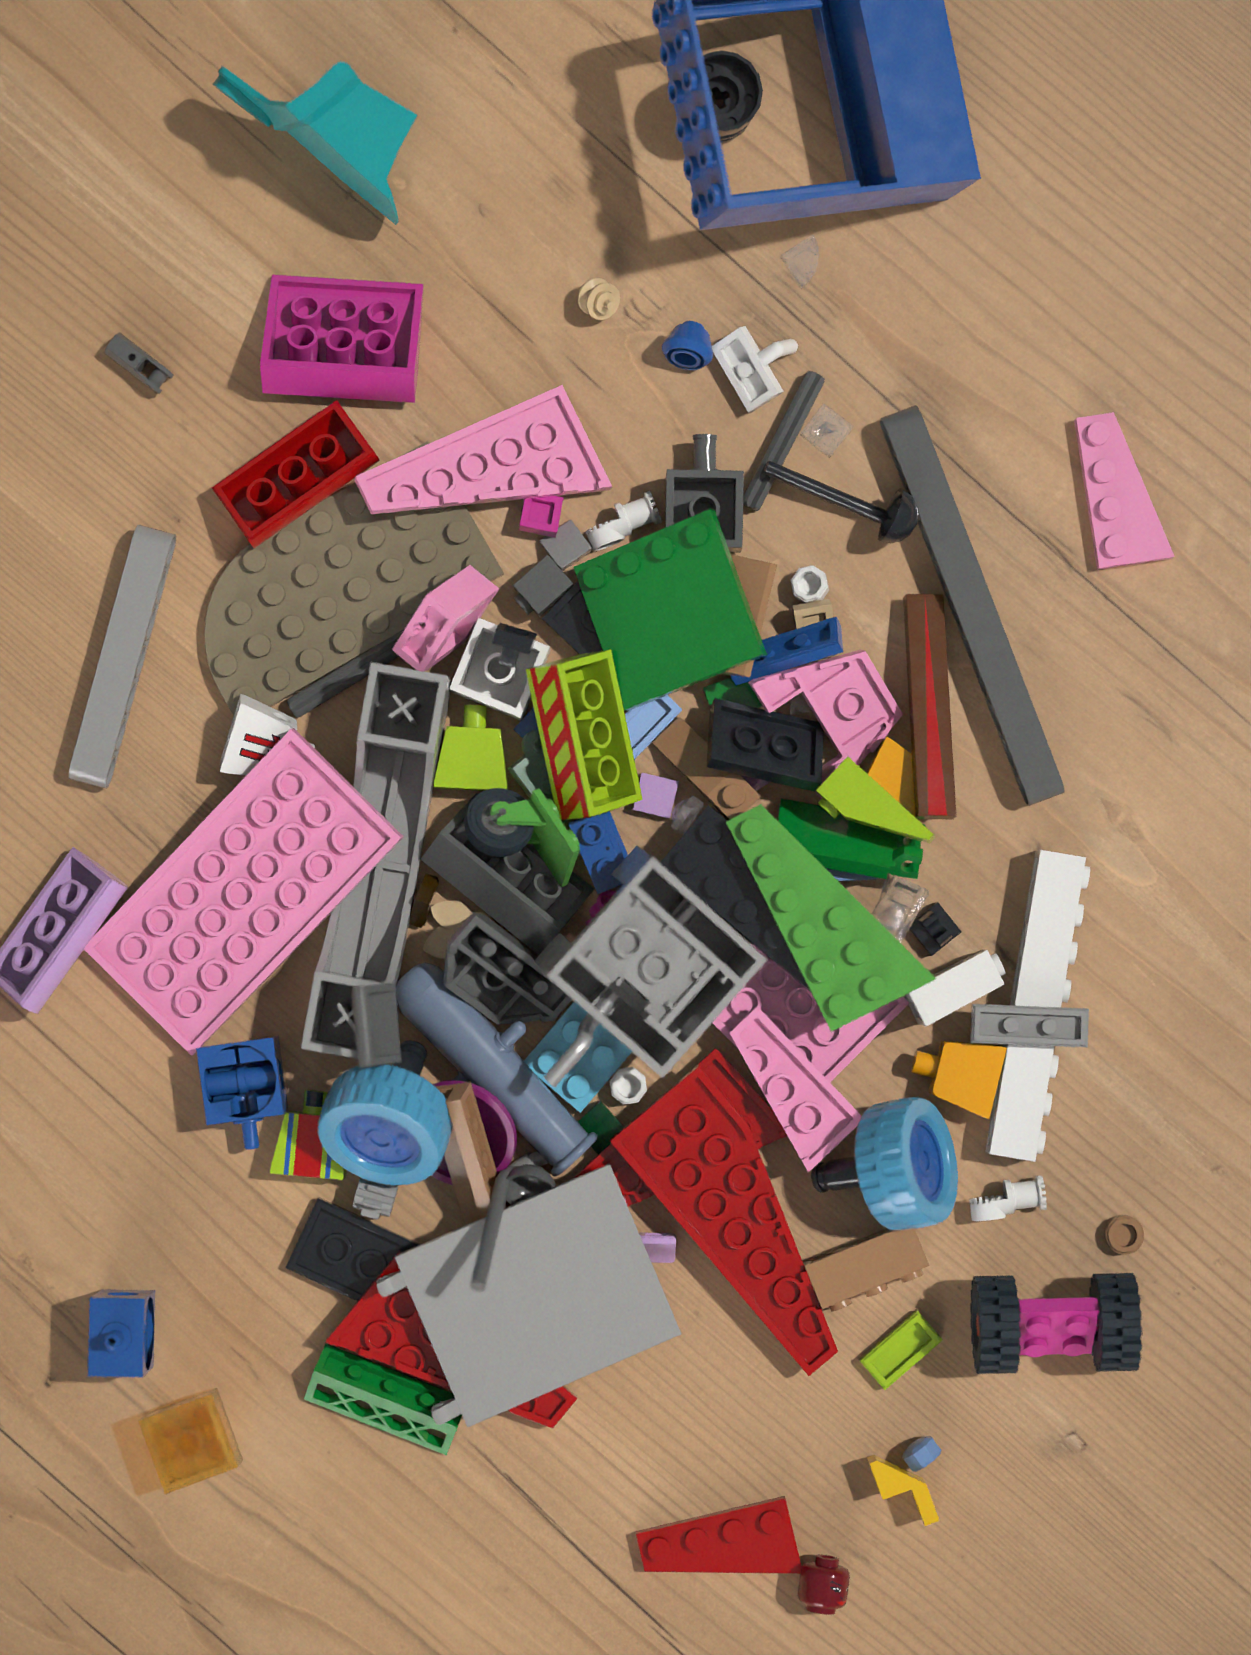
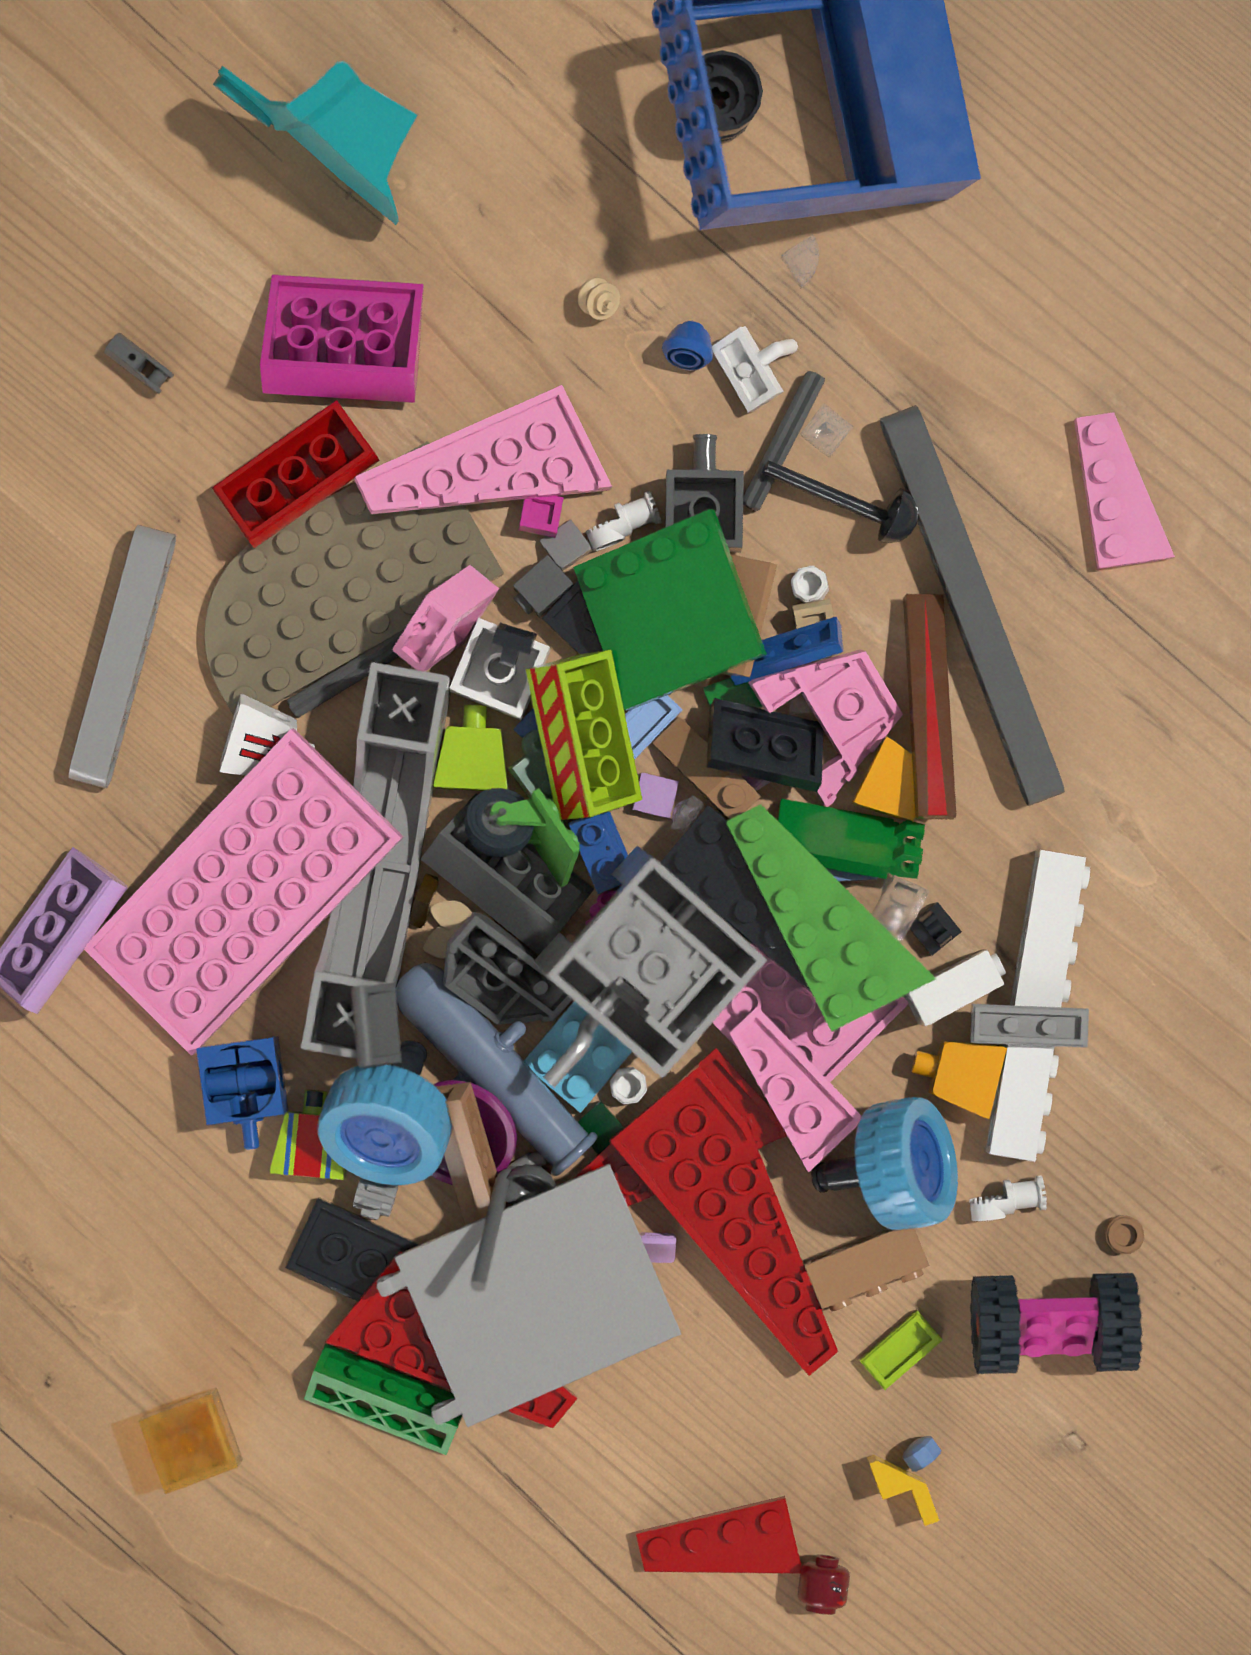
blue piece [88,1289,155,1377] -> none
lime slope [816,756,935,844] -> none

